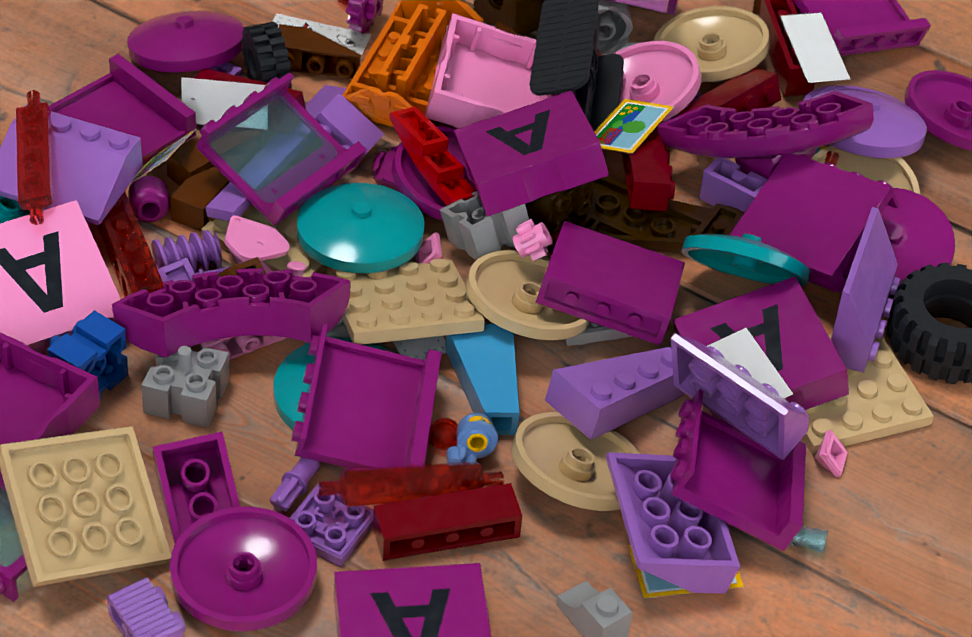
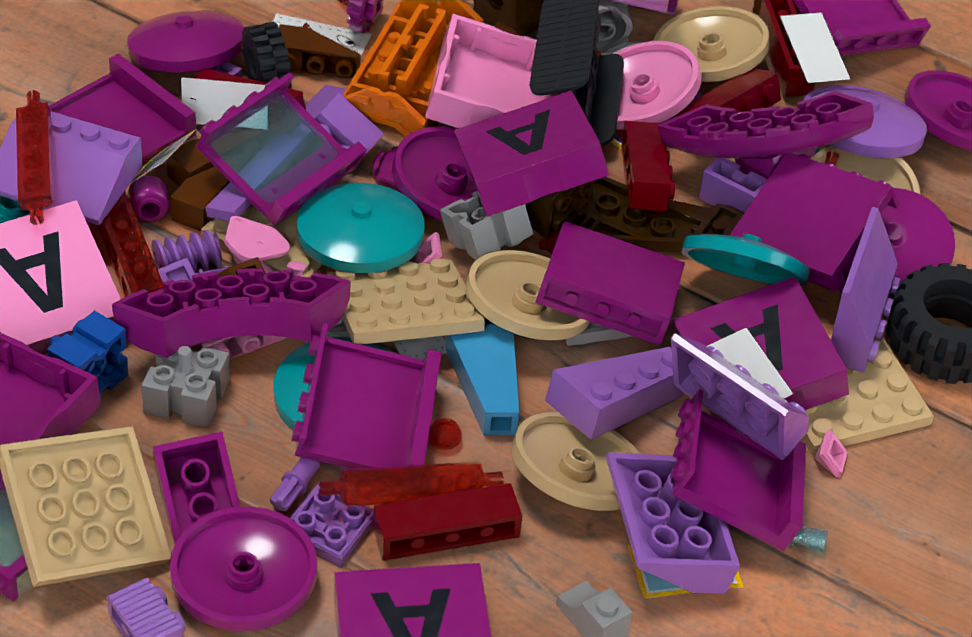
red slope [389,106,476,206] -> none
medium blue piece [446,413,498,481] -> none
bright pink gear [512,219,552,261] -> none
sticker [594,99,674,154] -> none

